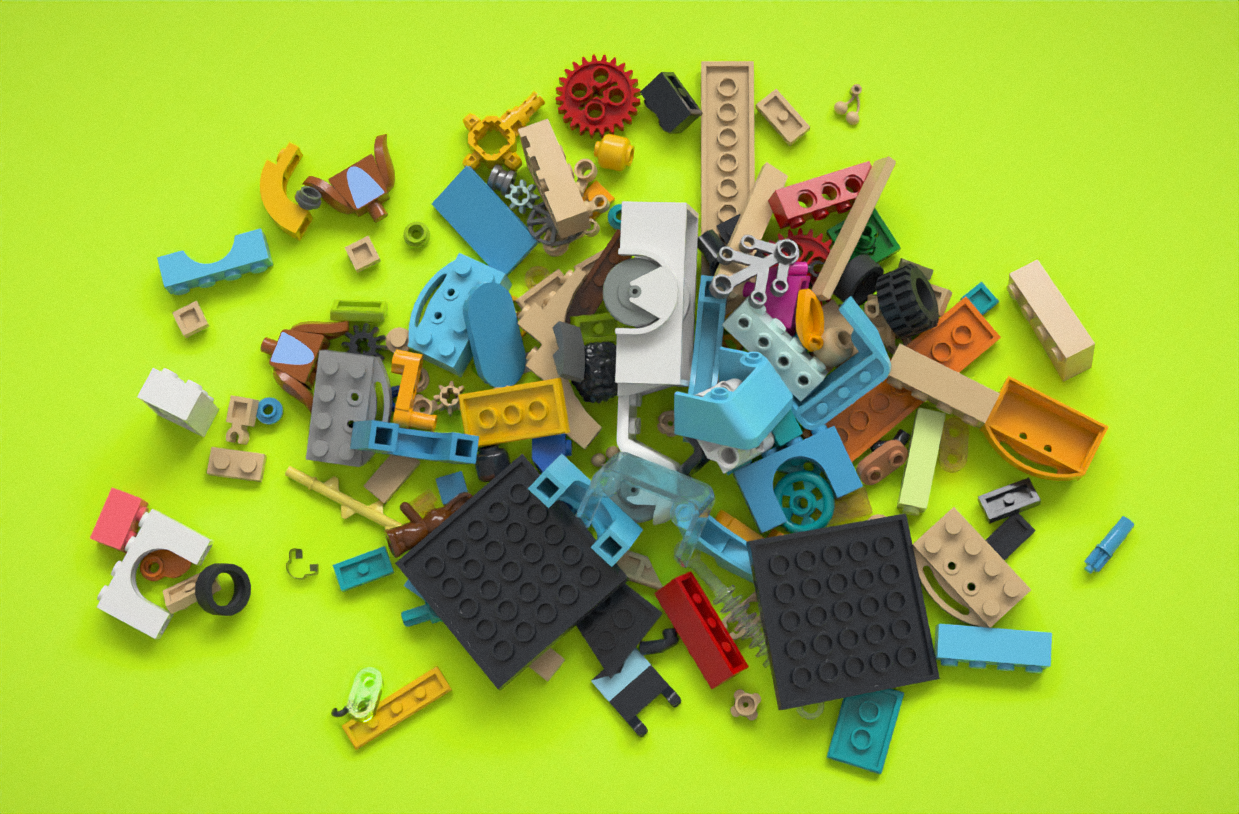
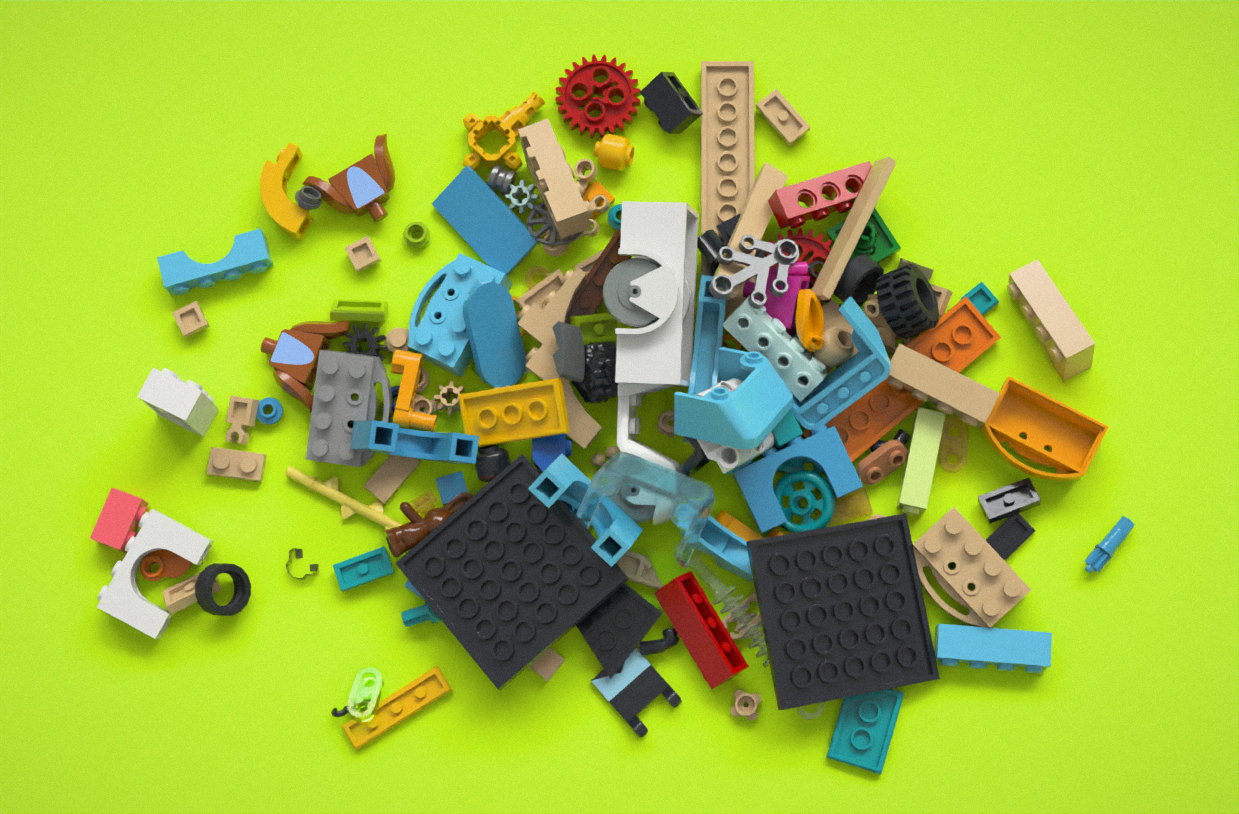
tan piece [834,84,862,125] -> none

